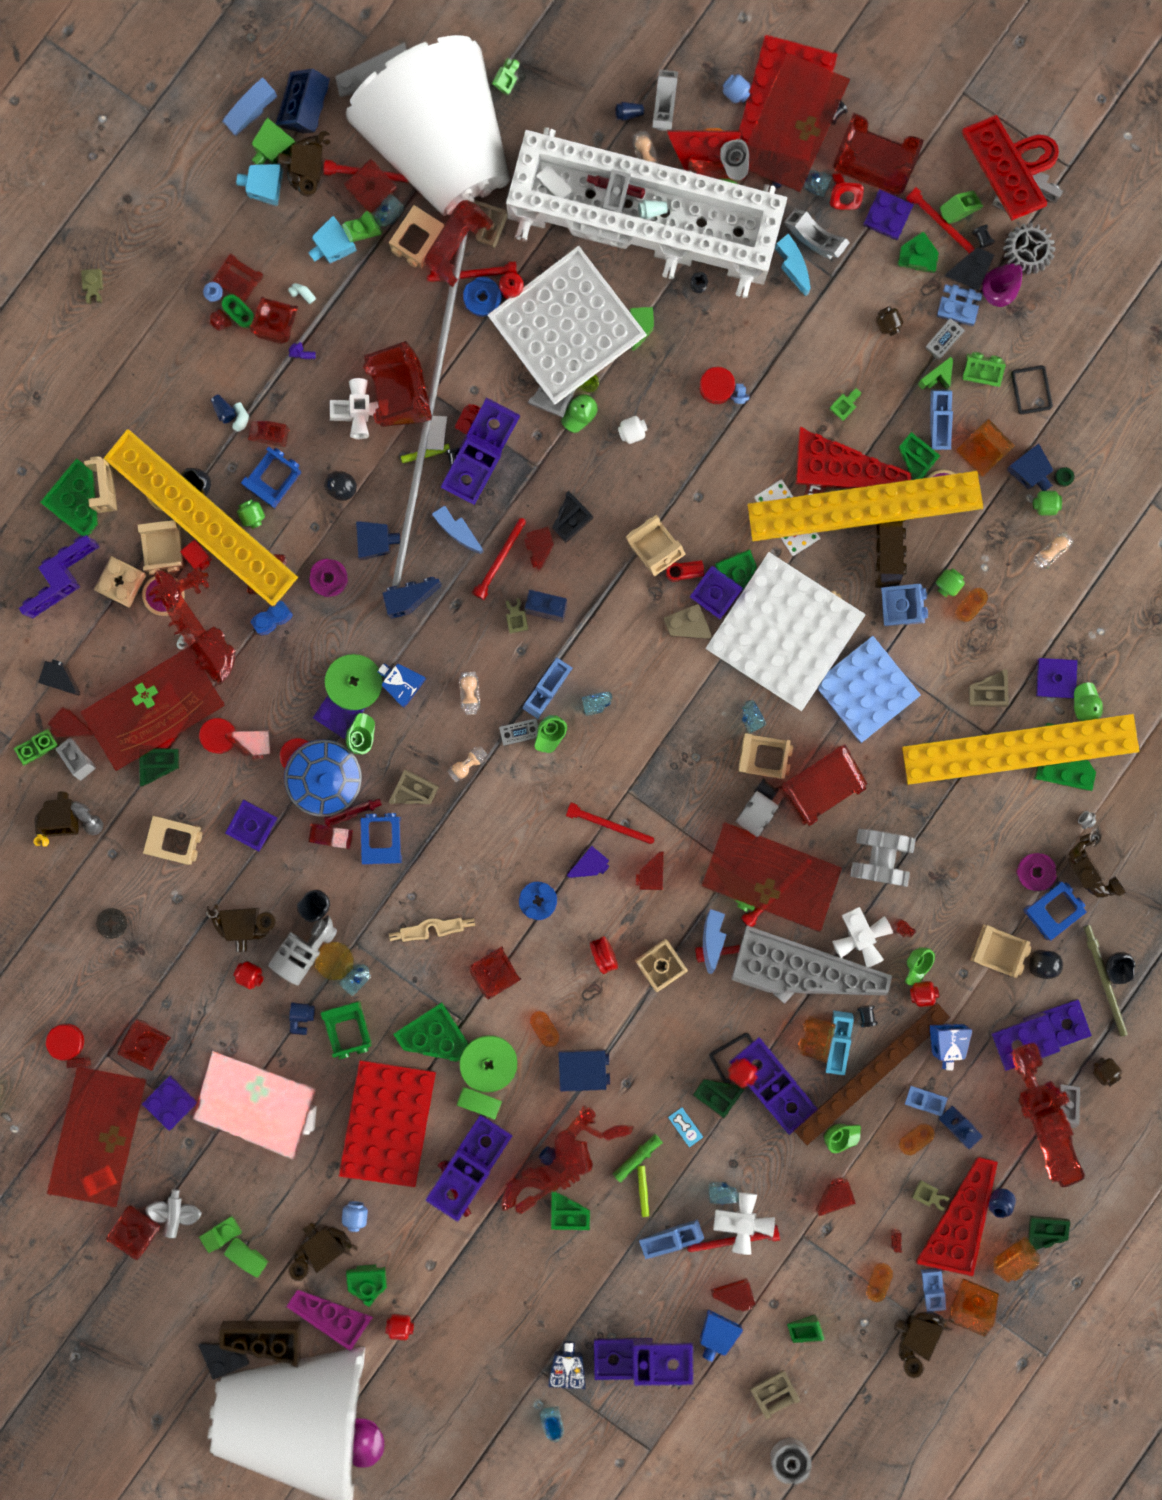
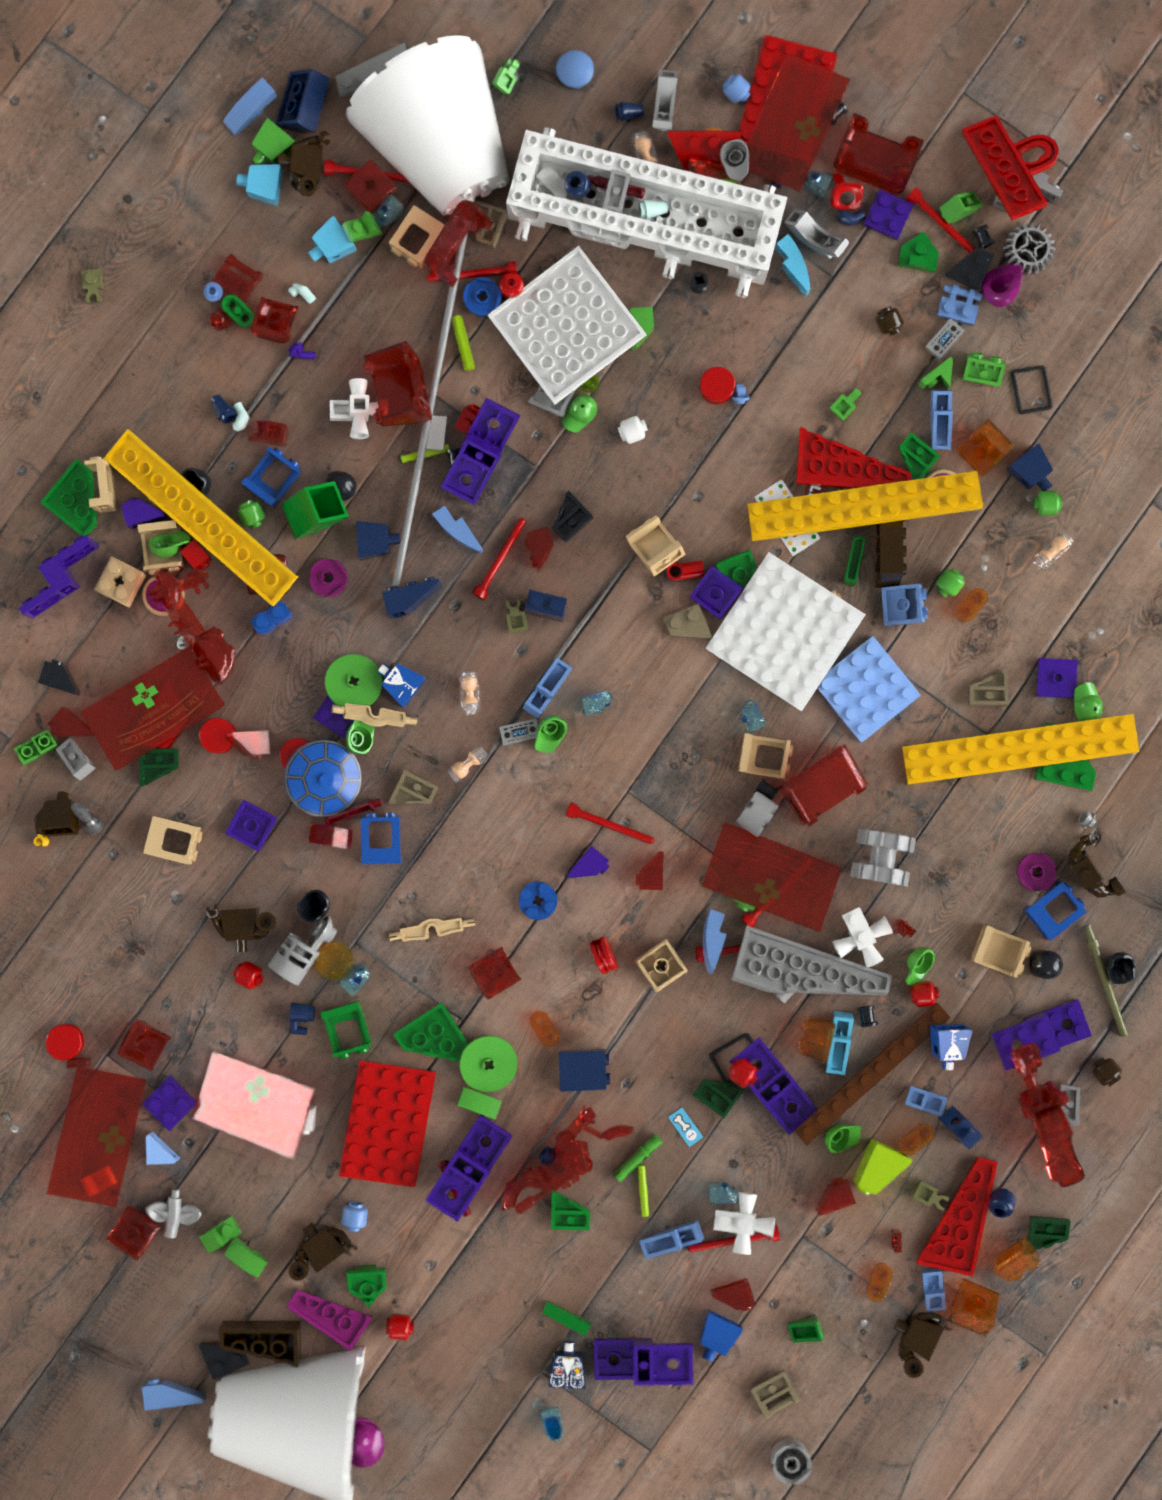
clear smoke gear [96,908,127,939] -> none
dark green tile [1054,467,1075,487] -> none
none -> dark purple slope [121,498,168,529]
none -> medium blue slope [142,1378,206,1410]
none -> light blue slope [146,1131,180,1165]
none -> bright green cap [149,531,191,558]
none -> green slope [282,481,349,539]
none -> tan piece [331,703,417,727]
none -> lime axle [451,315,475,371]
none -> green piece [542,1301,591,1336]
none -> medium blue dish [556,50,594,89]
none -> dark blue head [564,171,591,198]
none -> dark blue arm [836,209,866,226]
none -> green piece [843,535,866,587]
none -> lime slope [852,1138,913,1195]

